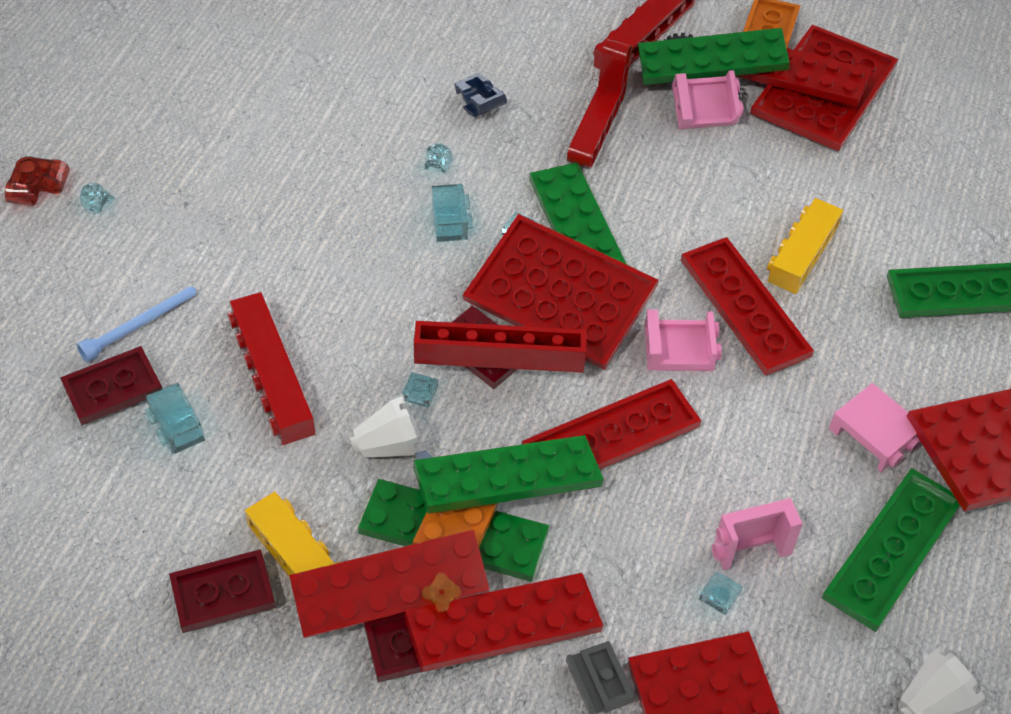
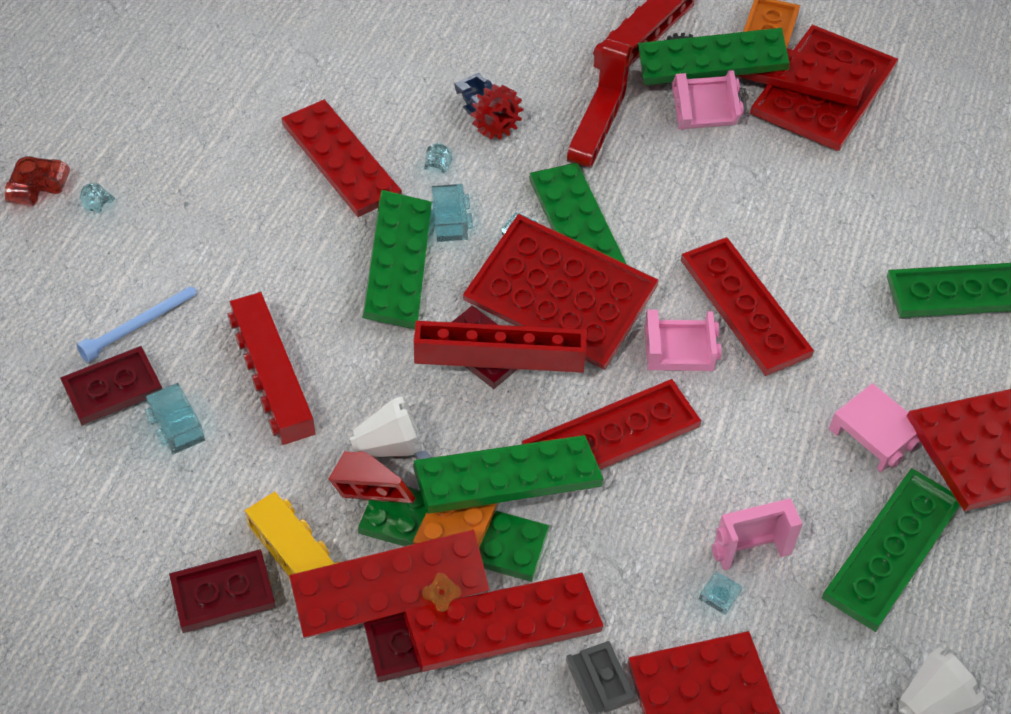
clear light blue plate [402,372,438,408] -> none
yellow brick [767,198,844,294] -> none
none -> red plate [281,99,402,217]
none -> red slope [328,451,415,503]
none -> green plate [362,190,432,329]
none -> red gear [470,84,524,140]

